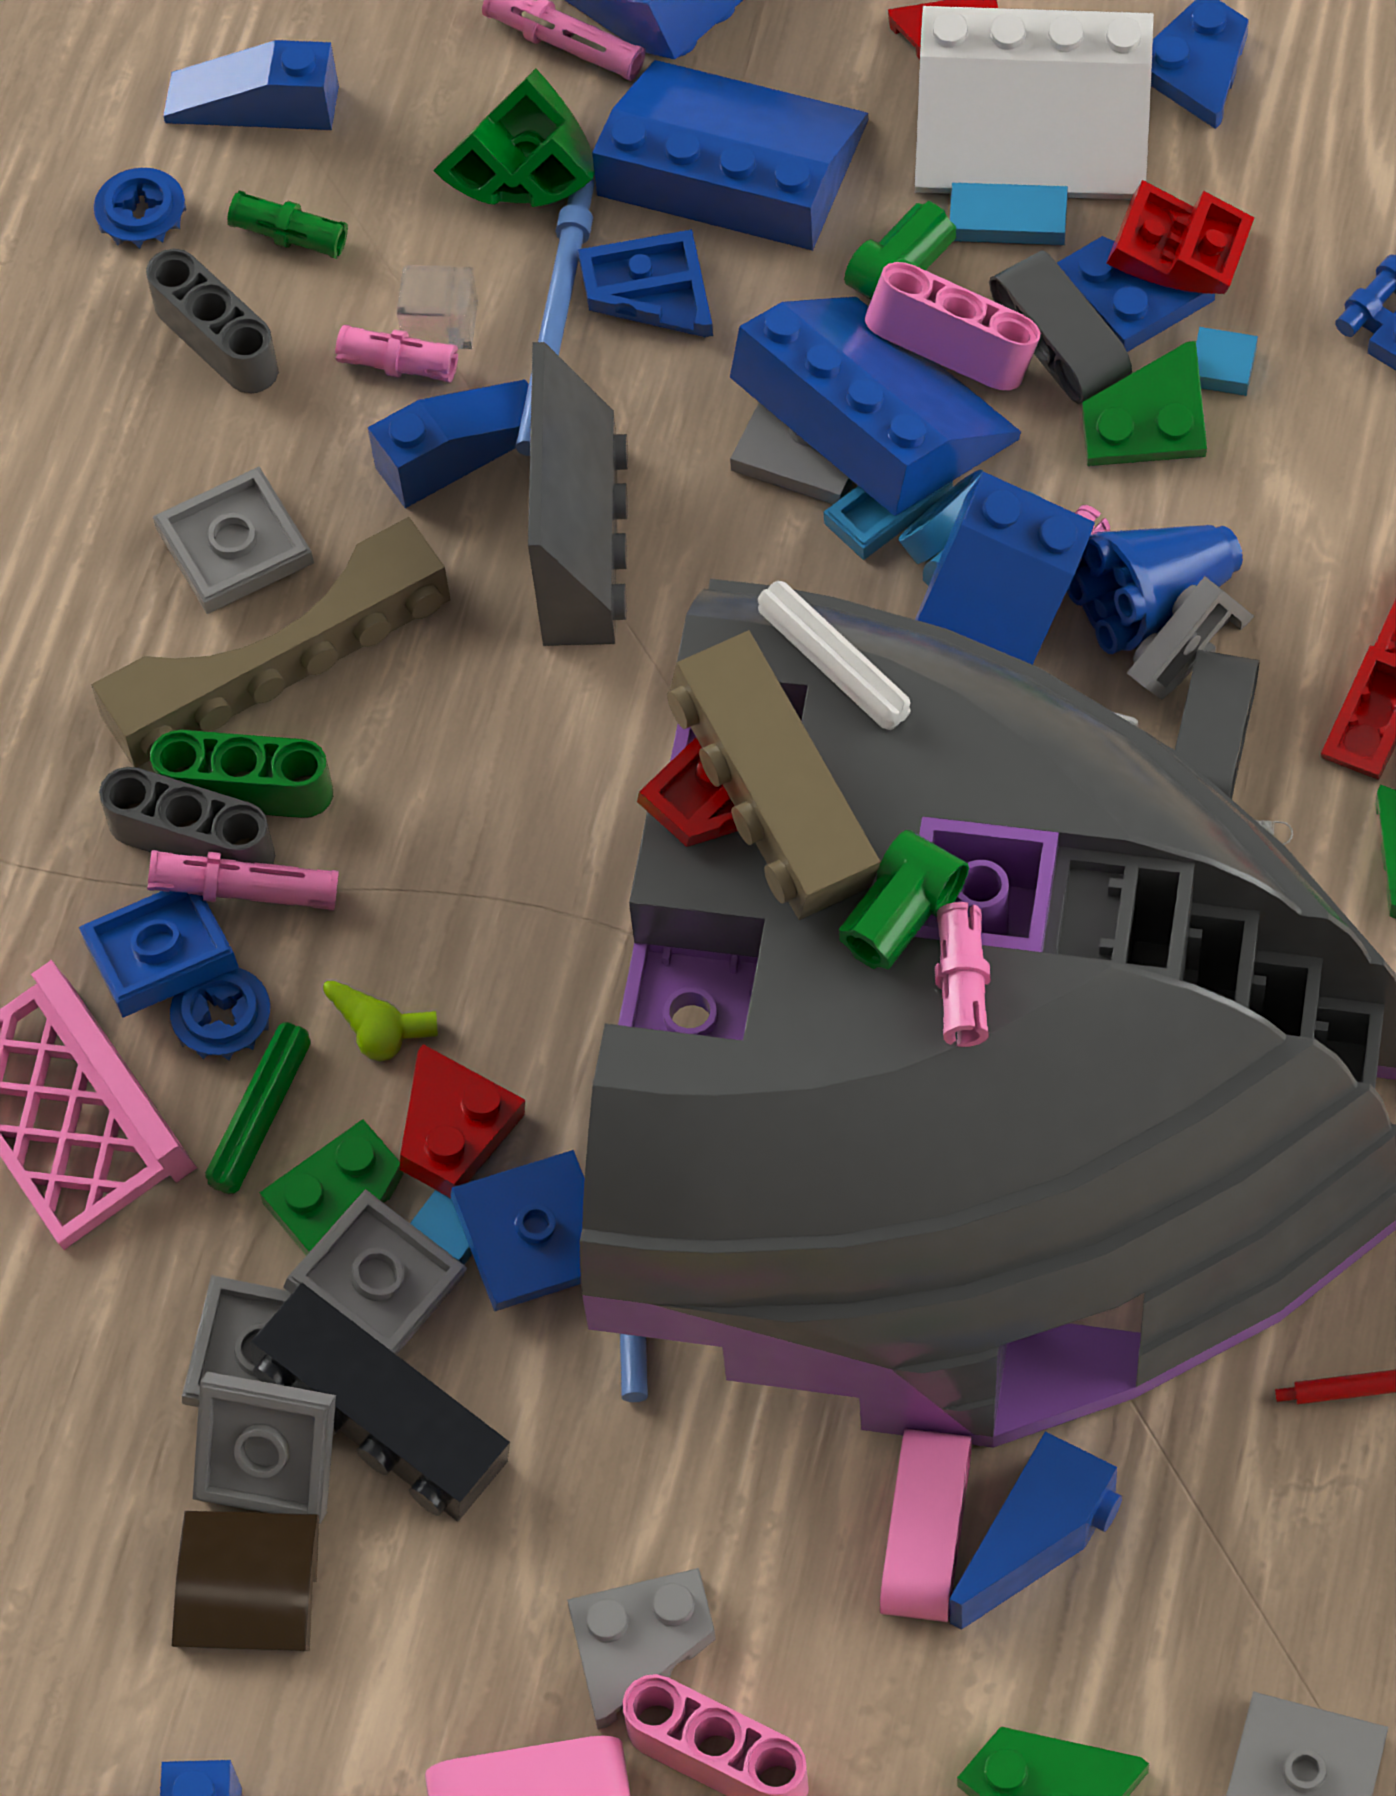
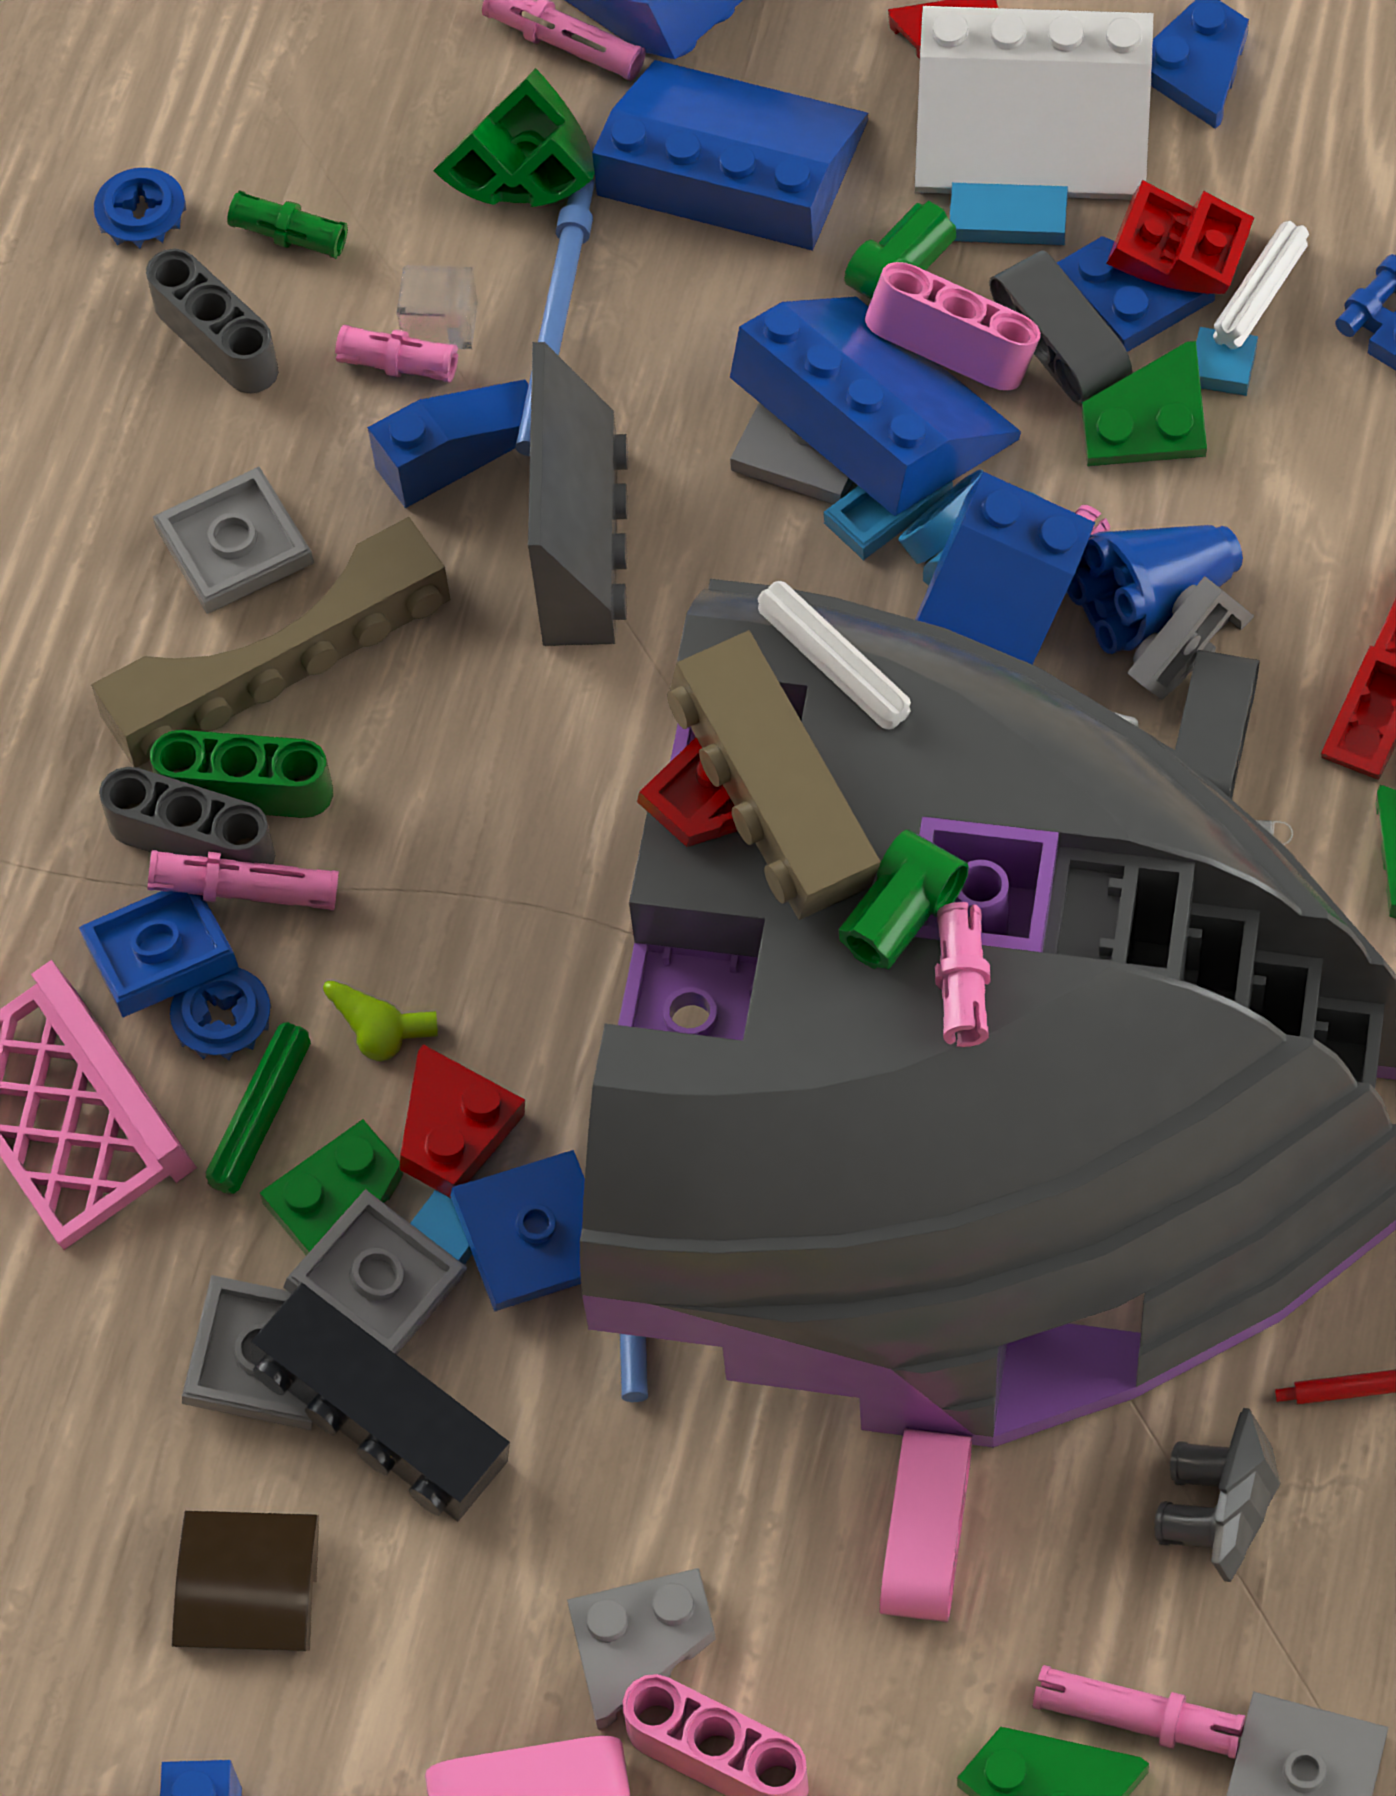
blue slope [163,40,339,130] -> none
light grey plate [193,1371,336,1524] -> none
blue wing [578,229,713,337] -> none
blue slope [949,1431,1122,1630] -> none
none -> bright pink pin [1033,1665,1245,1759]
none -> dark grey connector [1154,1408,1280,1582]
none -> white axle [1213,221,1309,350]

